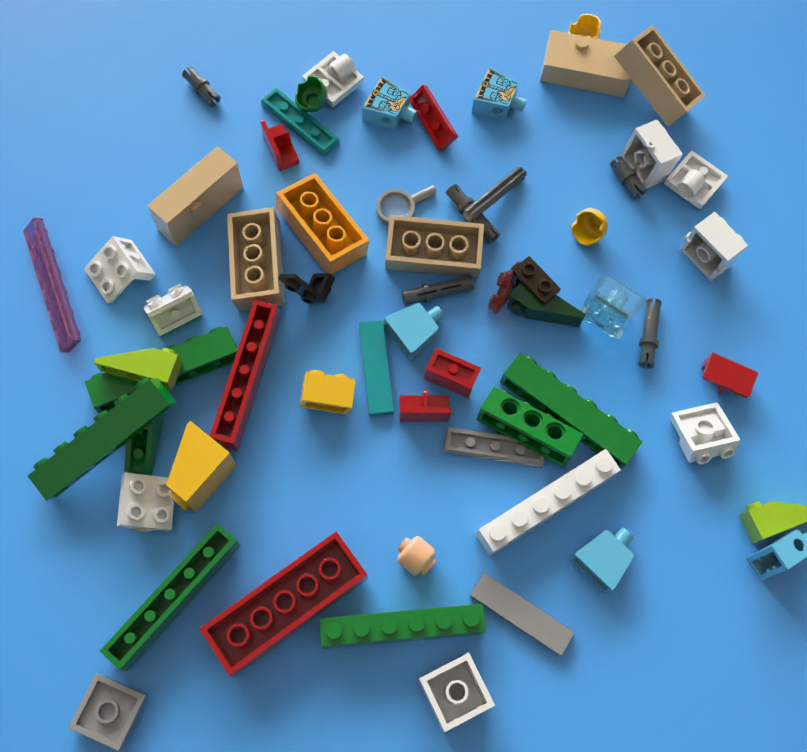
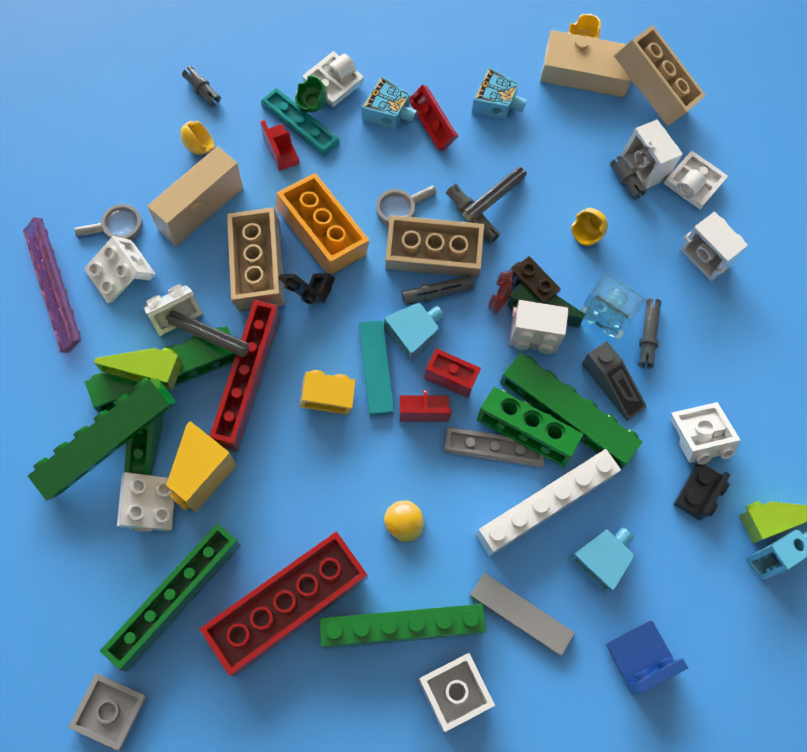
light nougat head [397,536,436,576] -> none
red panel [701,352,759,398] -> none
none -> piece [74,204,143,241]
none -> dark grey axle [166,310,250,357]
none -> yellow hair [180,121,215,156]
none -> yellow hair [384,501,425,543]
none -> white brick [509,300,568,354]
none -> dark grey slope [582,341,647,421]
none -> blue bracket [606,621,688,695]
none -> black bracket [673,463,730,521]

